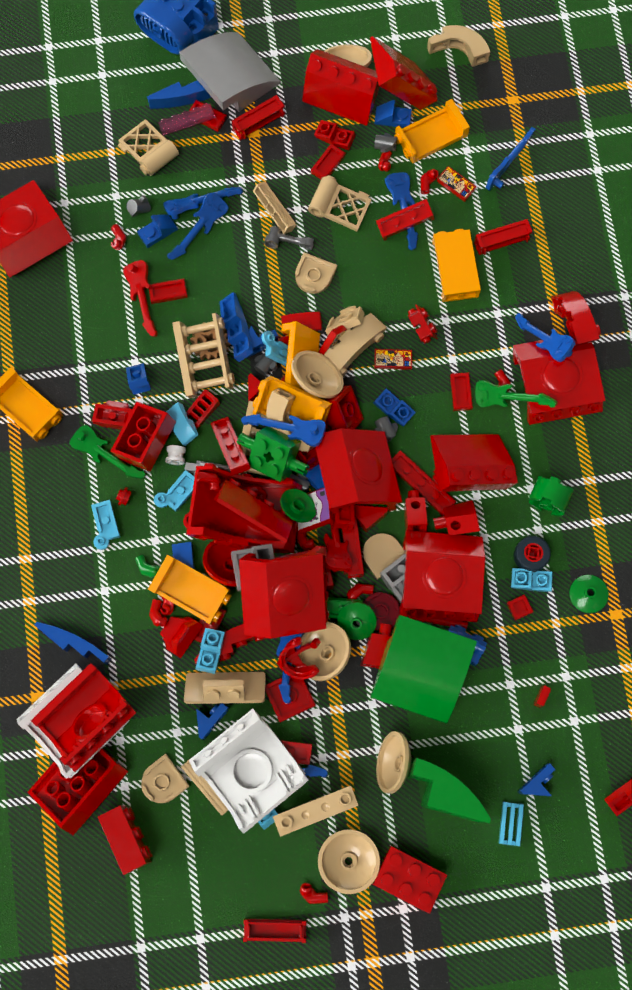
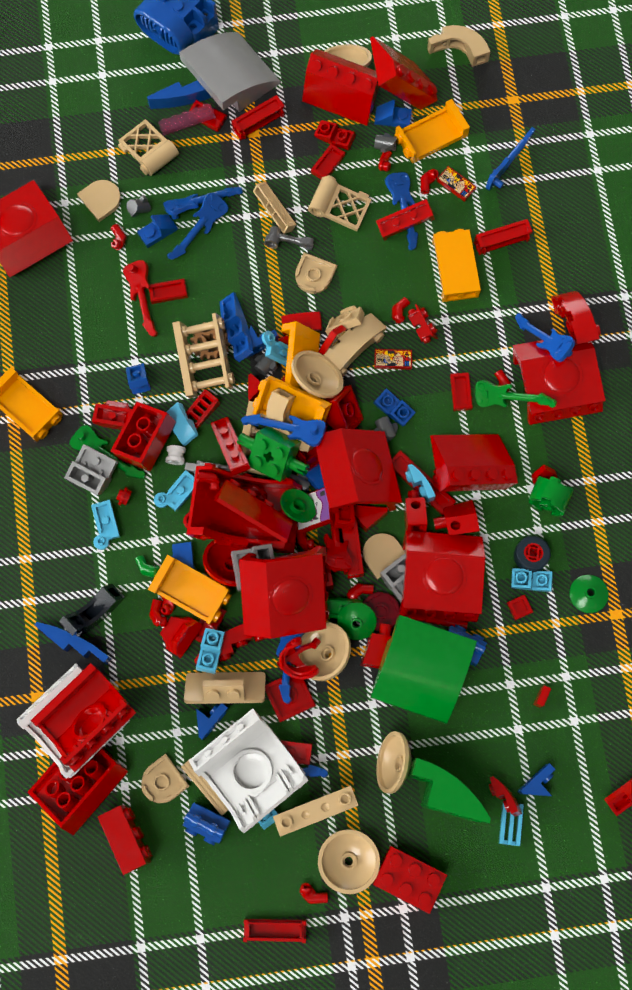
none -> black arch [59,584,125,637]
none -> light grey brick [64,444,118,495]
none -> tan tile [77,180,121,222]
none -> blue brick [182,803,231,845]
none -> red arm [392,297,410,324]
none -> medium azure slope [405,464,435,502]
none -> red slope [489,776,522,817]
none -> red tile [531,465,557,484]

